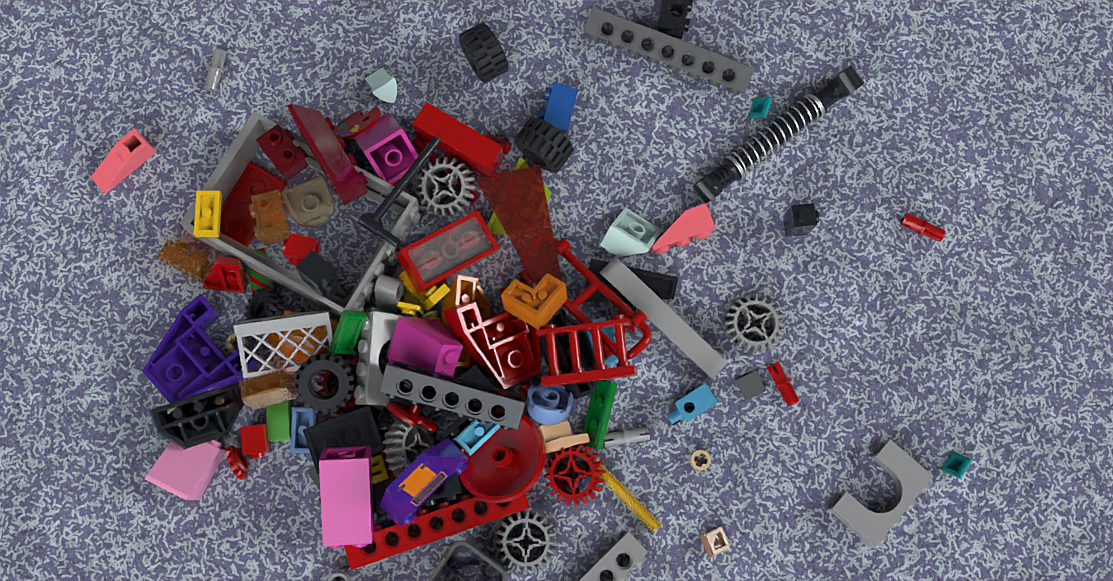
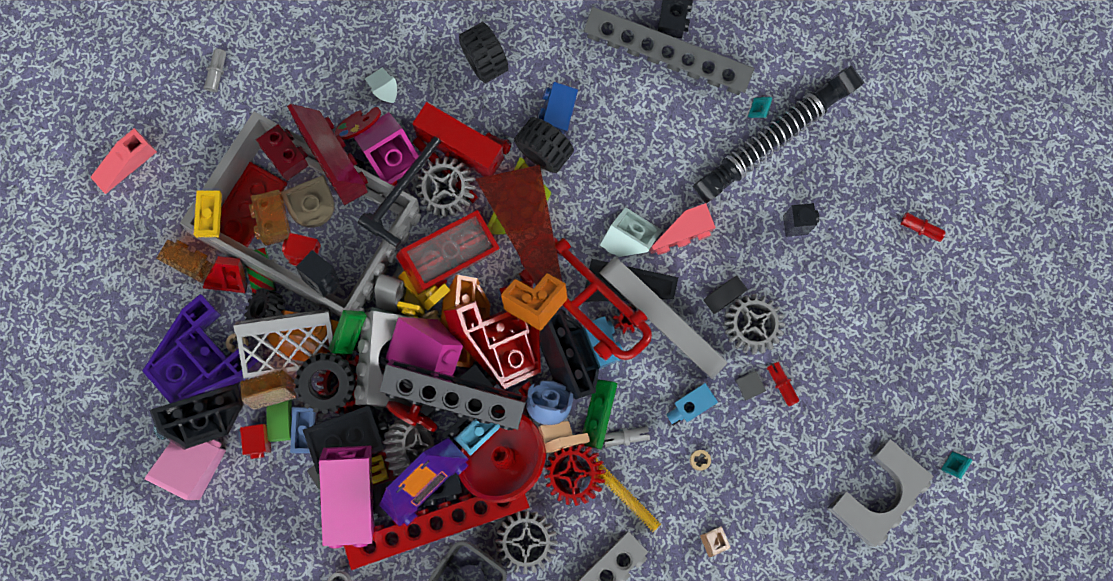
red gear [225,445,249,480] -> none
red fence [536,315,638,387] -> none
none -> black tyre [703,275,748,314]

